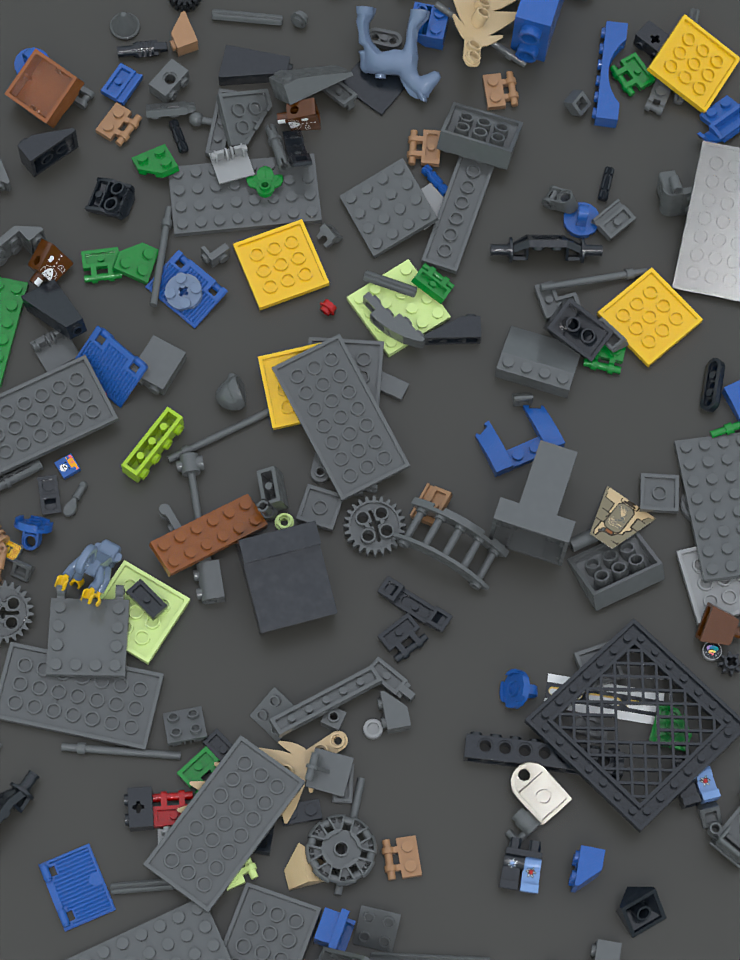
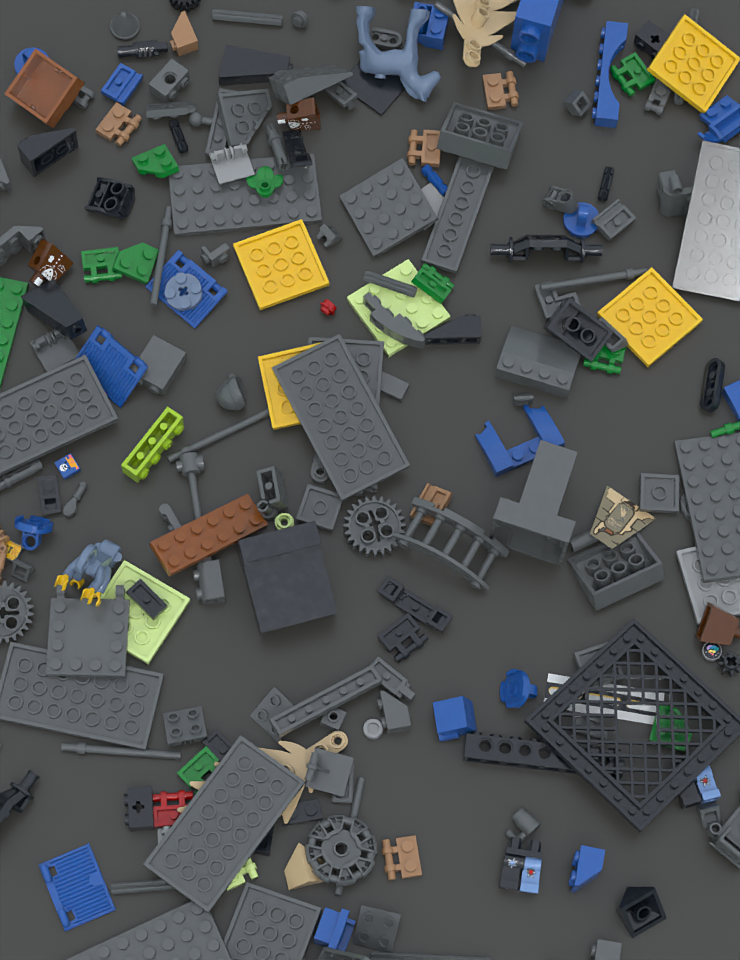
tile [510,762,572,825] -> none
none -> blue plate [433,696,477,742]

